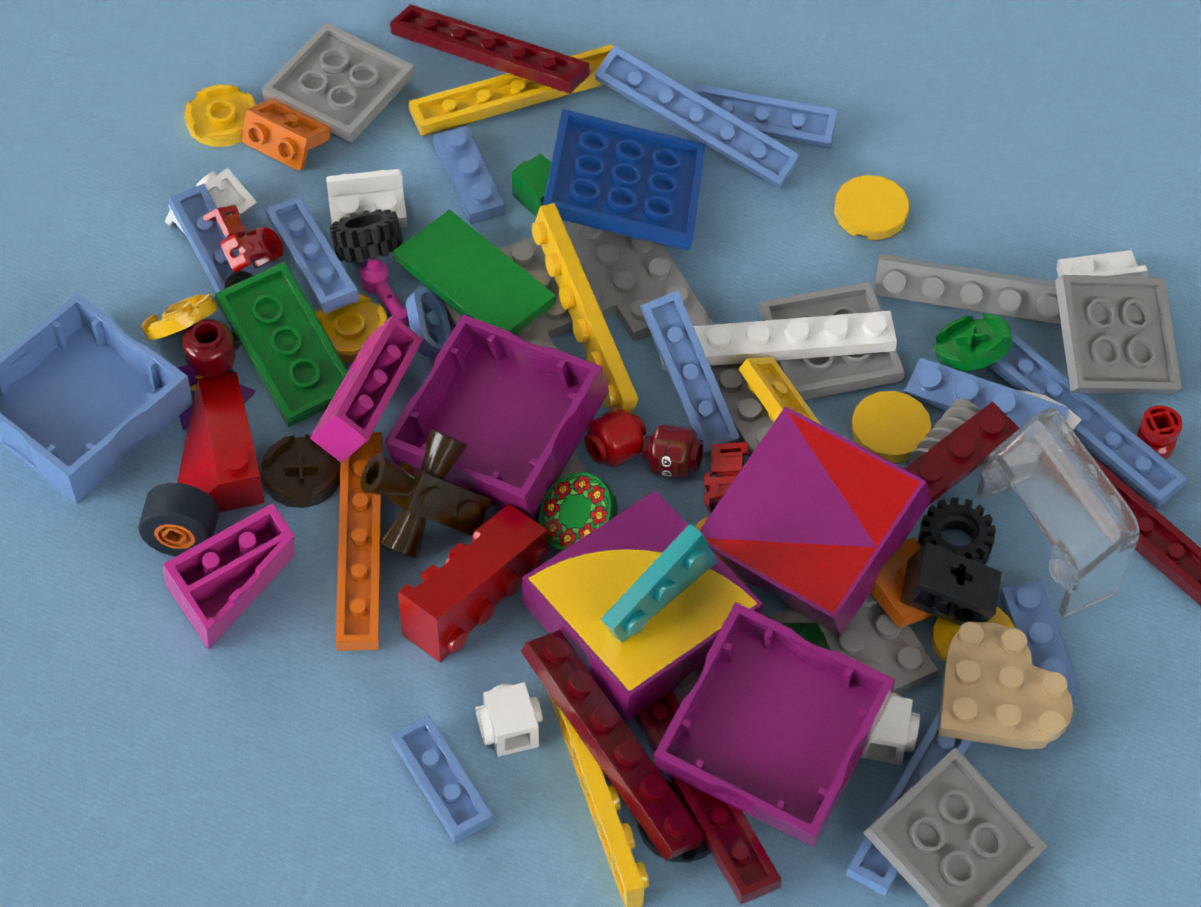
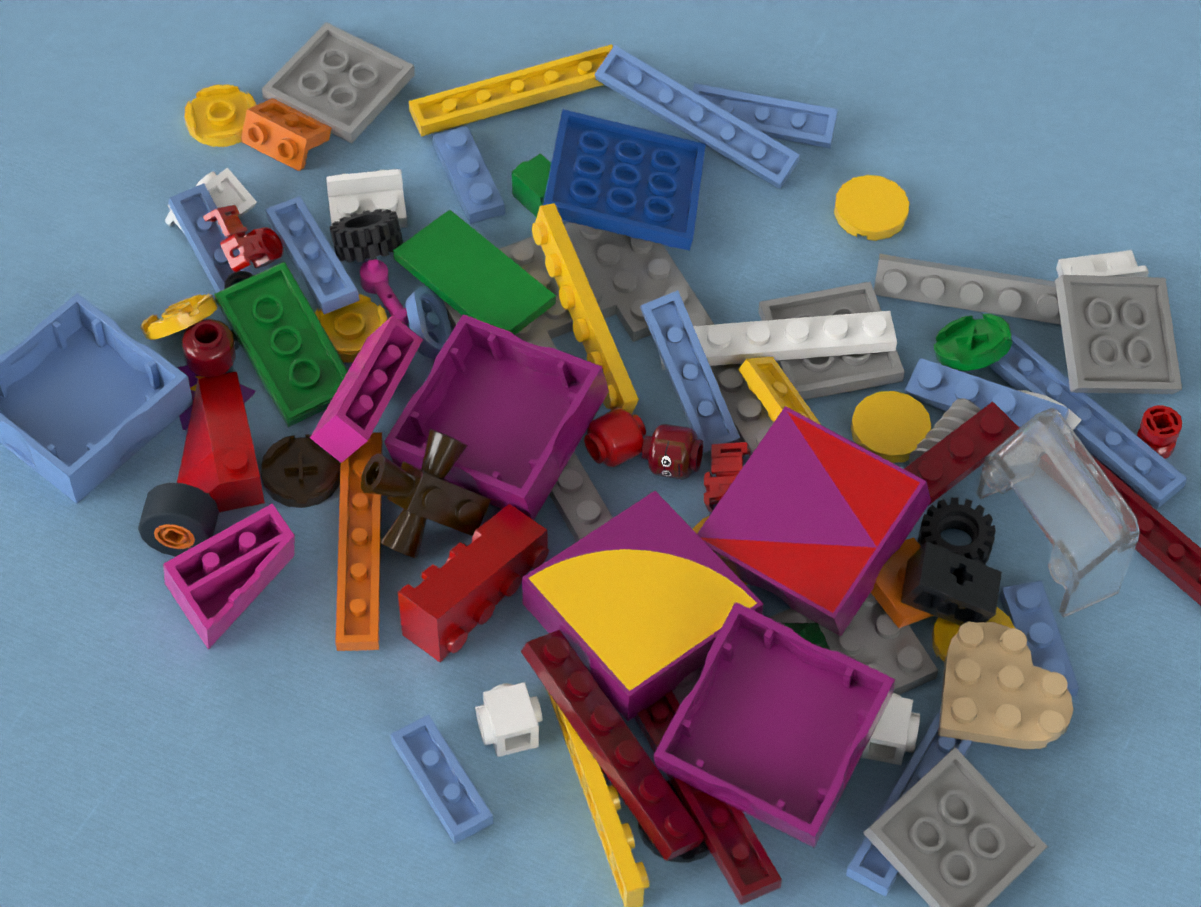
dark red plate [390,4,590,94] -> none
tile [539,472,618,551] -> none
teal wing [601,524,717,643] -> none

